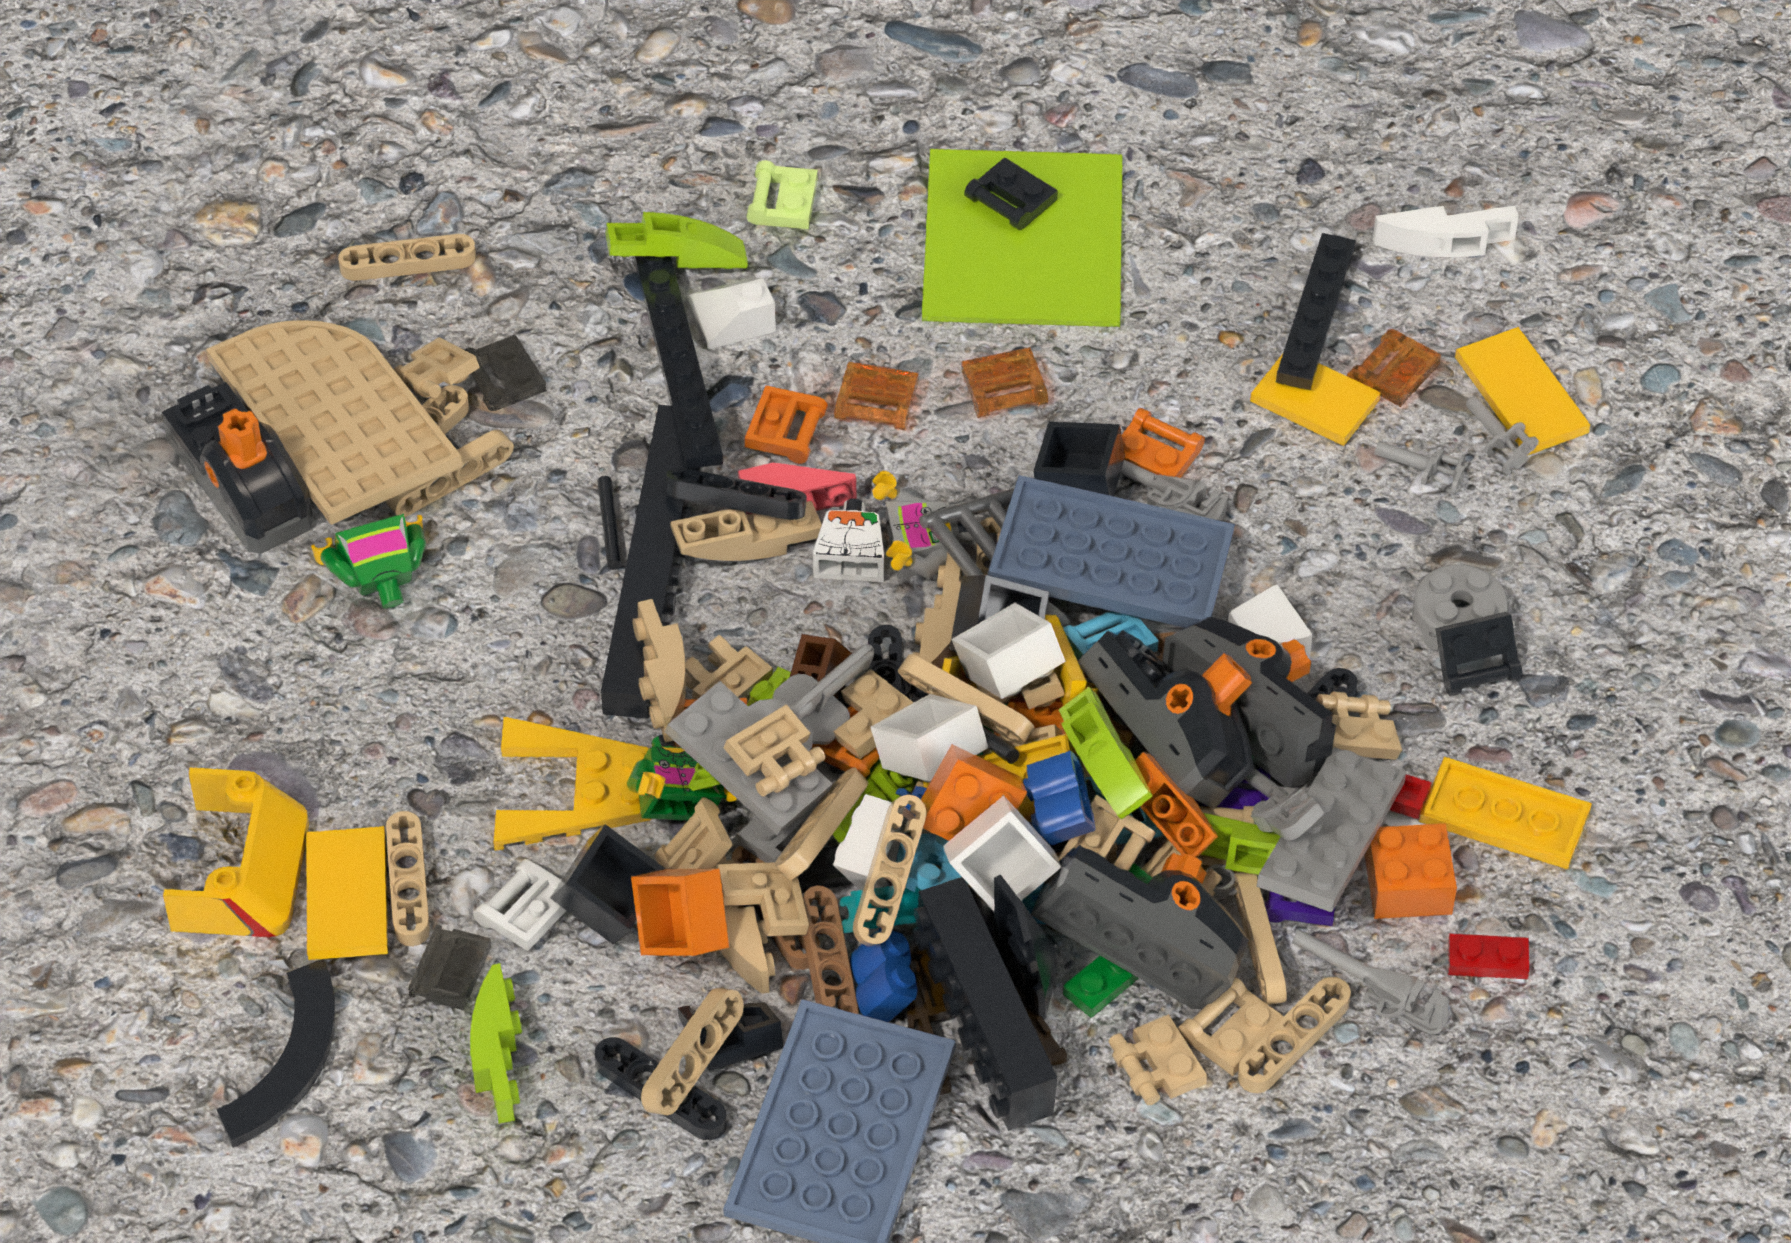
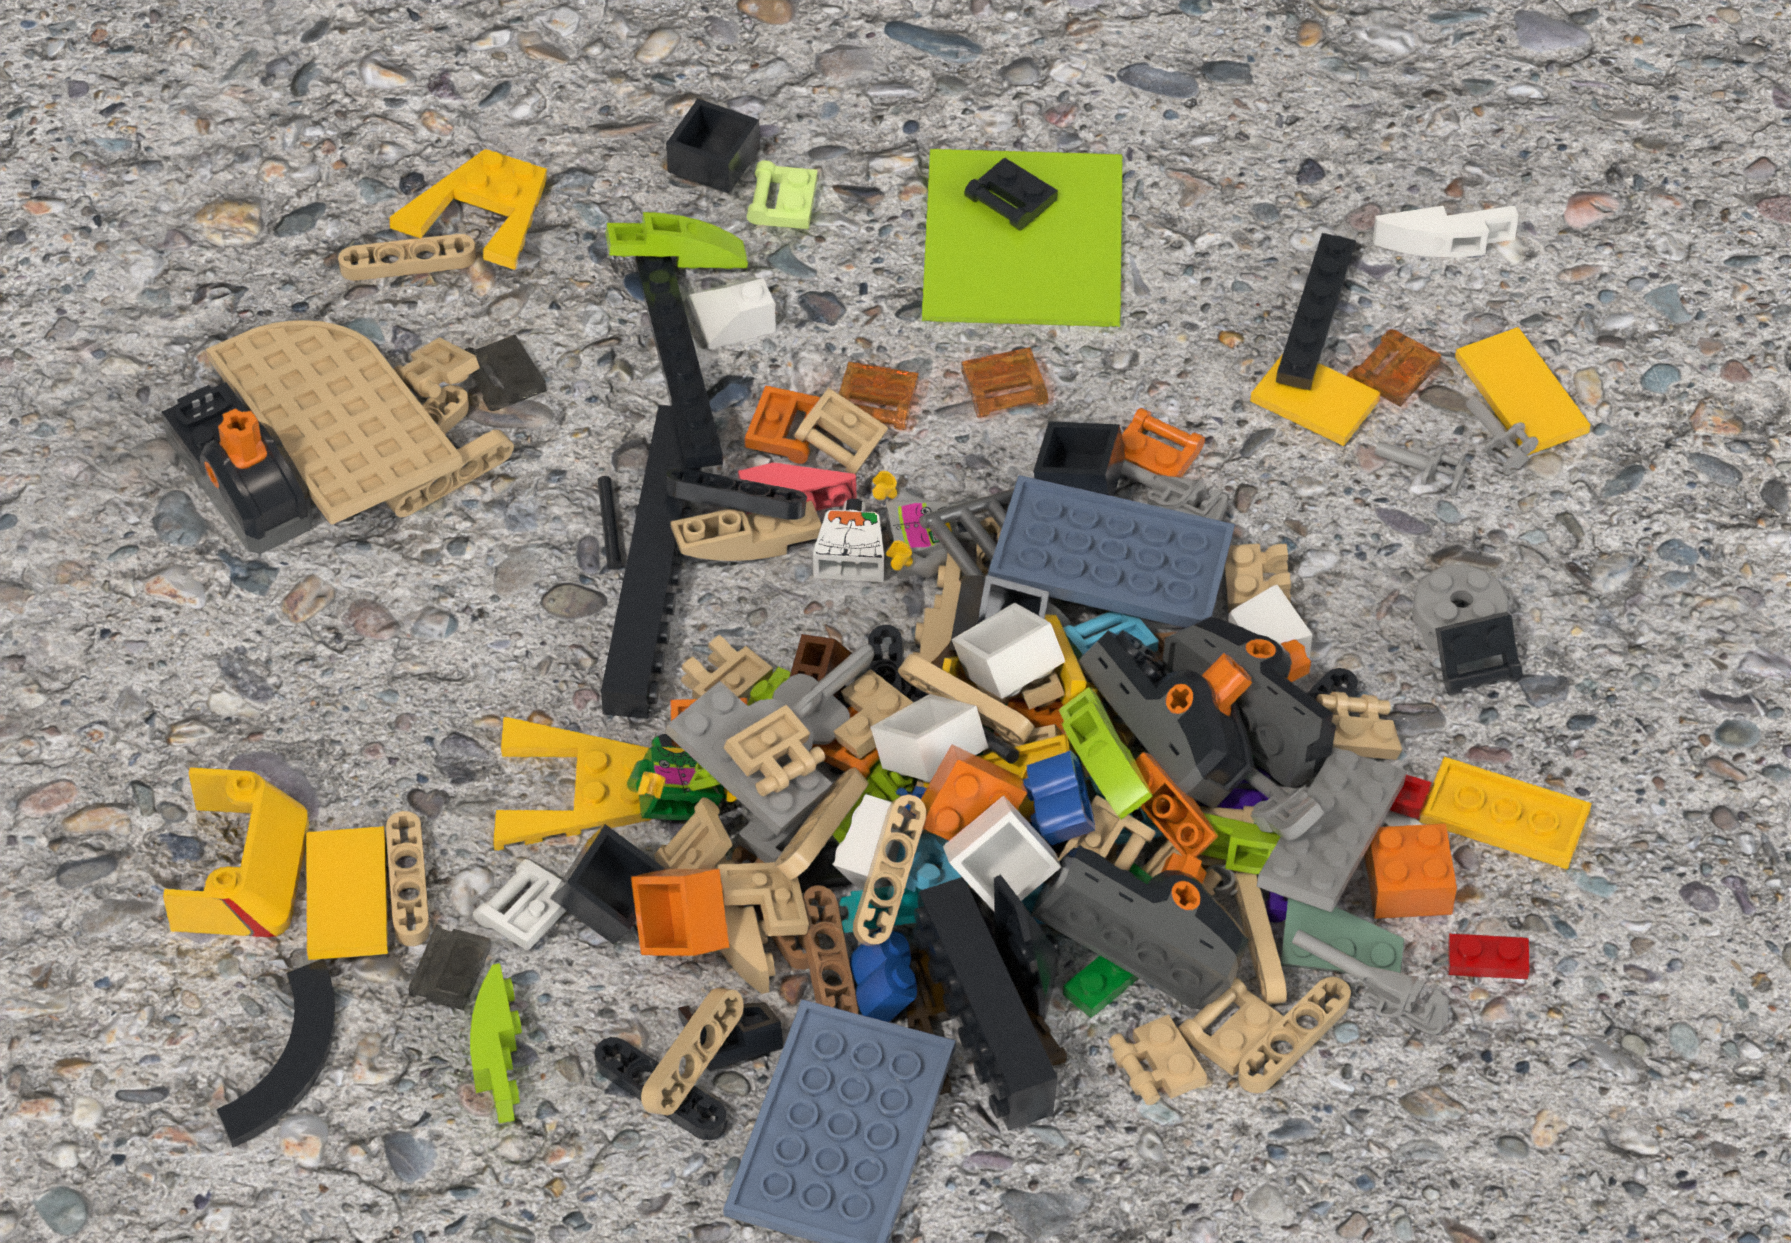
green torso [311,514,426,609] -> none
tan slope [633,599,686,743] -> none
none -> yellow wing [389,149,547,270]
none -> black piece [666,98,760,194]
none -> tan plate [794,387,888,475]
none -> tan plate [1224,544,1291,613]
none -> sand green wing [1281,898,1404,974]

